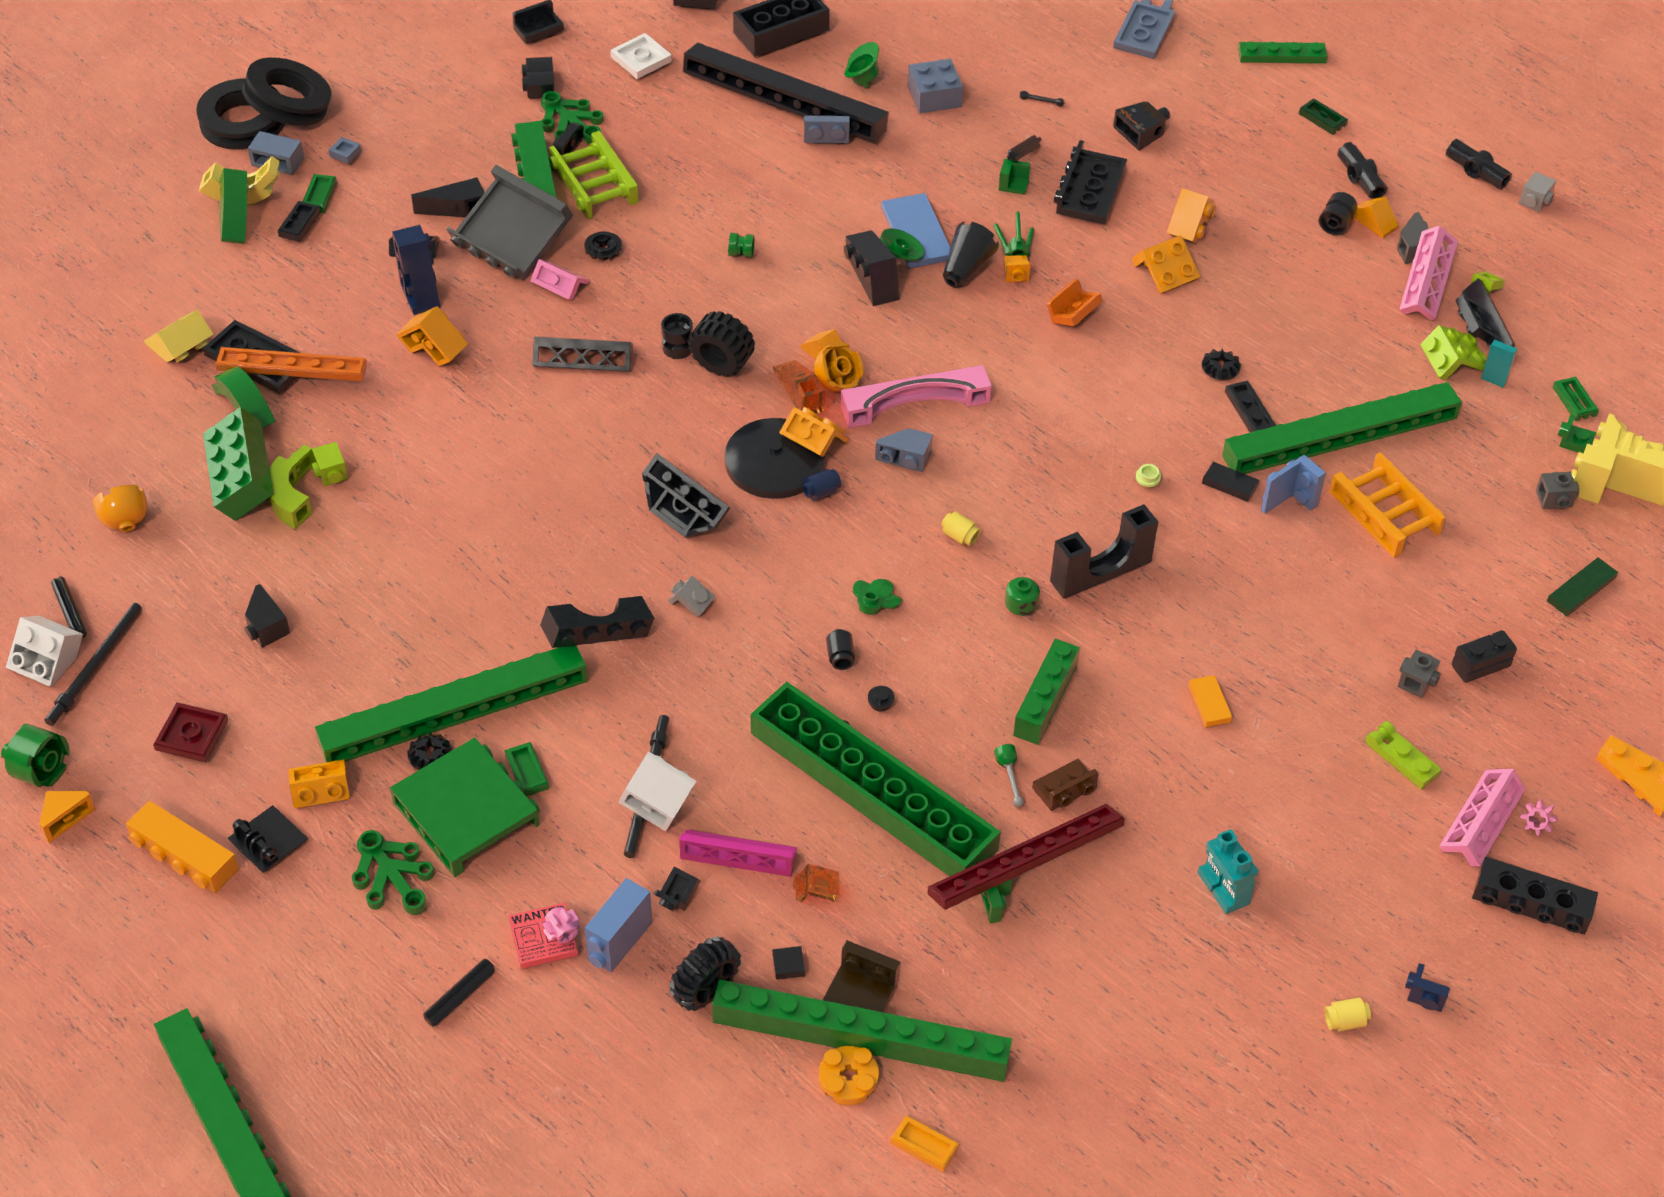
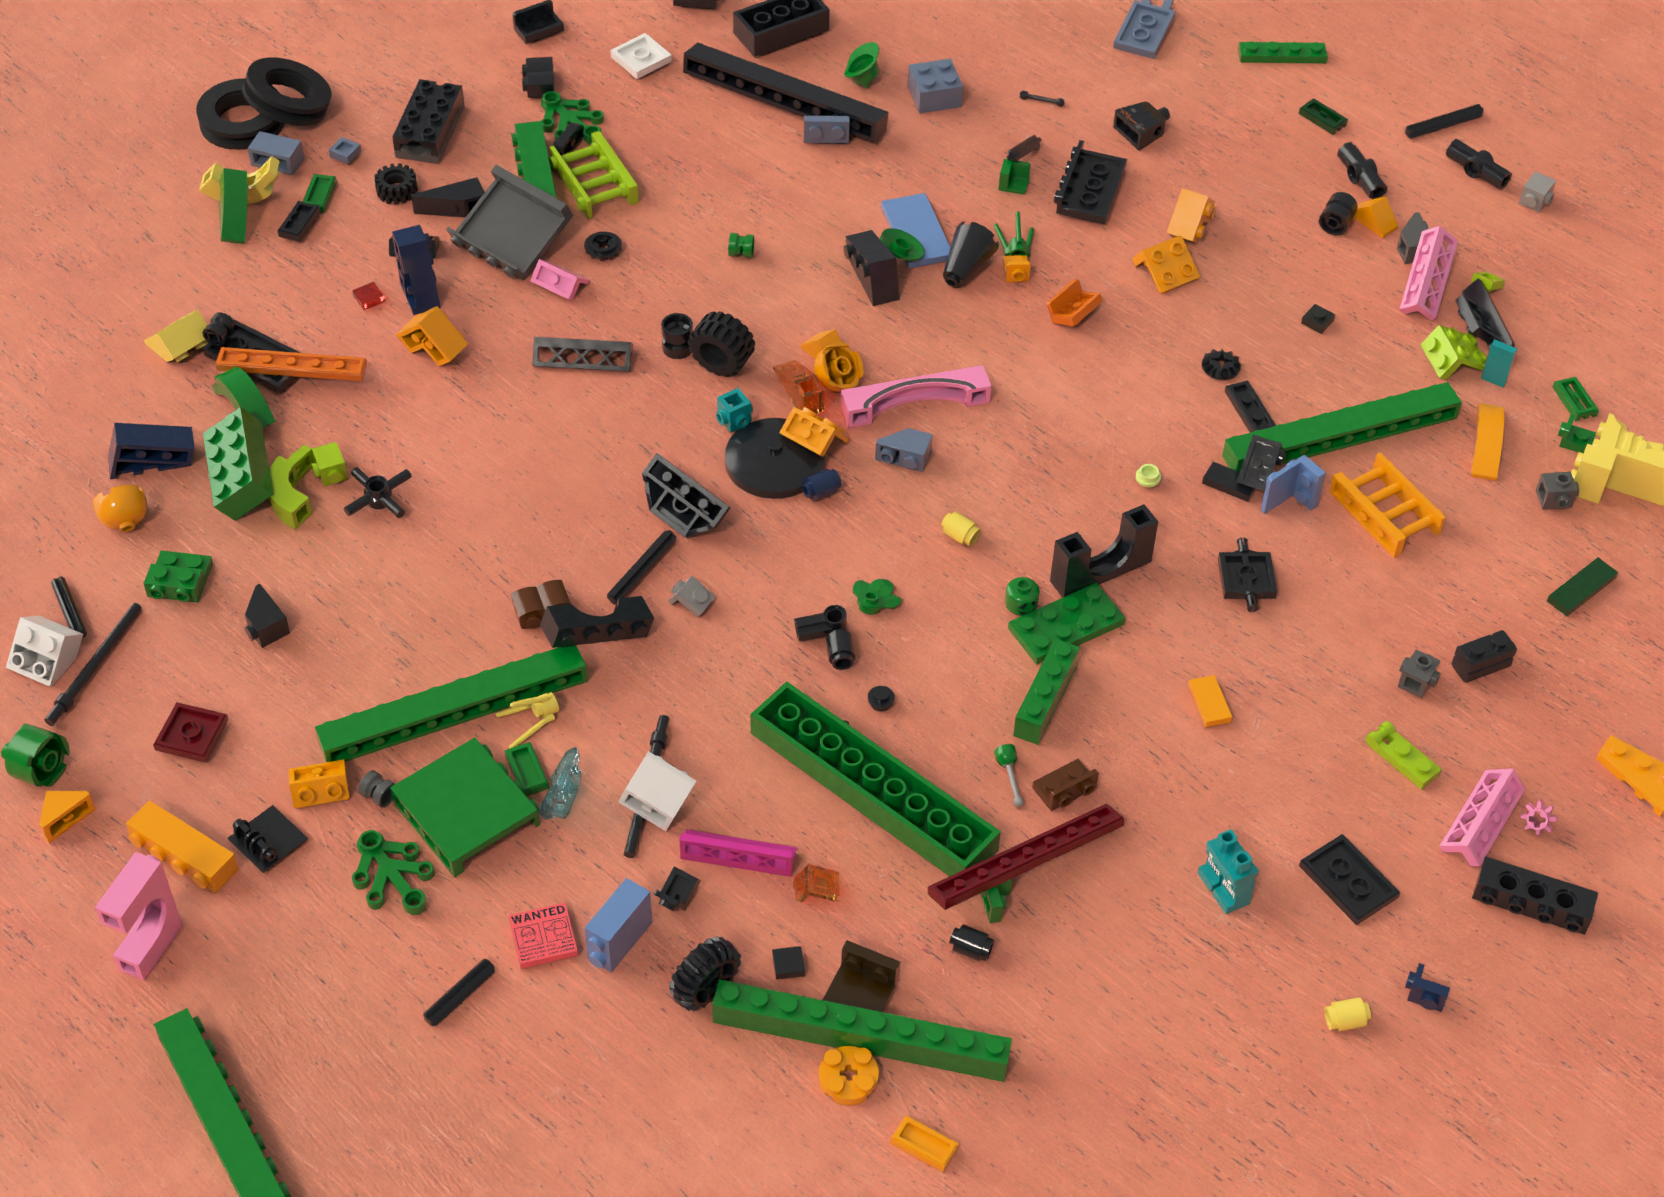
black gear [407,732,452,770] -> none
bright pink gear [543,907,580,943] -> none
none -> bright pink arch [95,852,183,981]
none -> dark blue wedge [108,423,195,480]
none -> green plate [143,550,213,603]
none -> black wheel [202,312,236,347]
none -> black bar [344,467,412,518]
none -> clear red tile [352,282,385,310]
none -> dark grey wheel [358,770,396,808]
none -> black tyre [374,163,418,205]
none -> black piece [392,79,465,164]
none -> light yellow plant [496,692,559,748]
none -> reddish brown brick [511,580,570,629]
none -> clear light blue slope [539,747,582,820]
none -> black axle [607,530,676,605]
none -> teal brick [716,388,753,433]
none -> black piece [794,605,847,642]
none -> black brick [949,924,995,961]
none -> green plate [1008,582,1126,665]
none -> black plate [1218,537,1277,612]
none -> black bracket [1237,435,1286,494]
none -> black tile [1299,834,1400,925]
none -> pearl dark grey plate [1301,304,1335,334]
none -> black axle [1405,104,1484,139]
none -> light orange slope [1471,403,1504,481]

